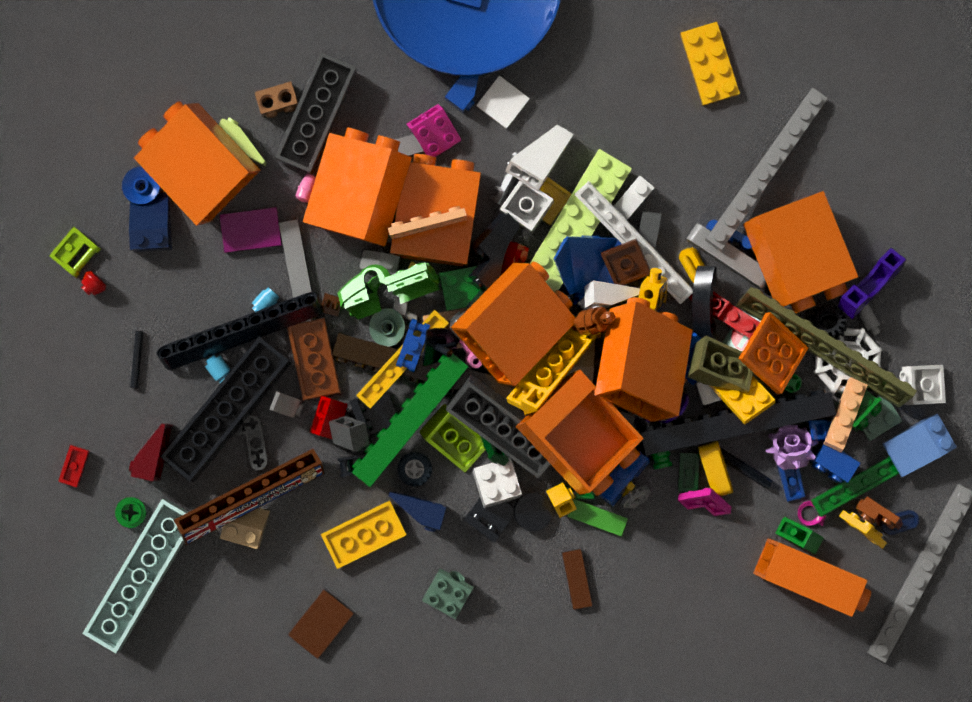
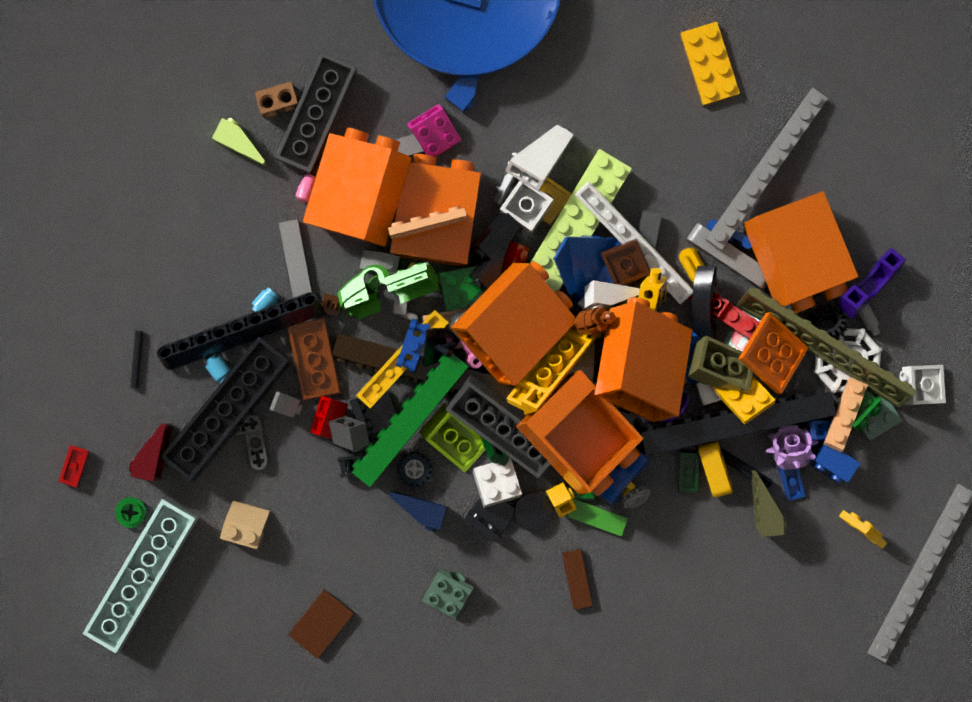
lime plate [49,227,101,278] -> none
red cone [81,271,106,296] -> none
blue dish [122,167,160,205] -> none
dark blue slope [129,192,172,252] -> none
orange brick [134,101,261,226] -> none
reddish brown brick [174,449,325,545] -> none
magenta tile [220,207,282,253] -> none
yellow plate [321,500,407,569] -> none
sand green dish [369,308,406,347] -> none
white tile [476,75,530,129] -> none
white slope [614,176,654,220] -> none
green wheel [651,451,672,469] -> none
dark pink plate [678,488,732,516] -> none
orange brick [753,538,871,617] -> none
green slope [775,516,824,554] -> none
green wheel [784,374,802,393] -> none
dark pink piece [798,501,826,526] -> none
green tile [811,456,899,517] -> none
dark orange plate [856,497,903,530] -> none
dark blue tile [880,510,919,535] -> none
medium blue slope [882,414,957,477] -> none
none -> olive slope [752,470,787,537]

